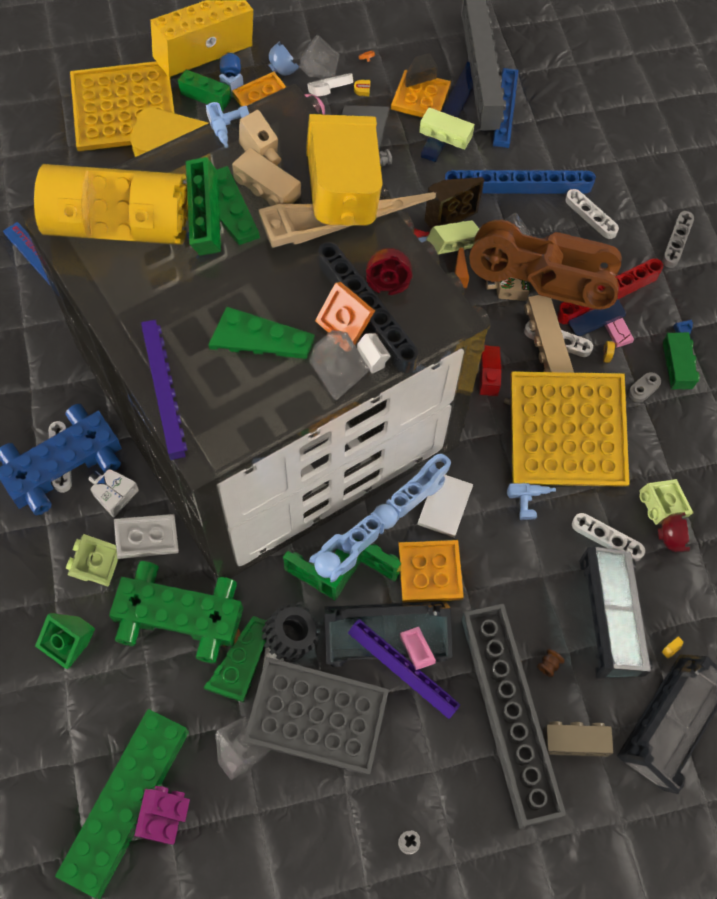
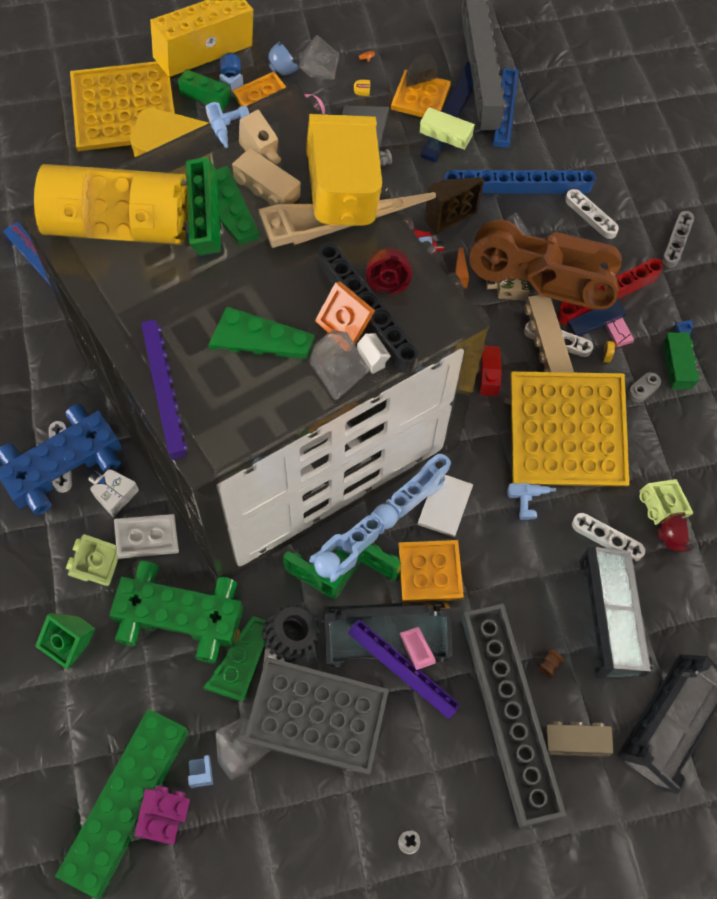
white beam [307,73,354,96] -> none
yellowish green brick [427,220,479,255] -> none
yellow tile [662,636,683,658] -> none
none -> light blue panel [188,755,213,788]

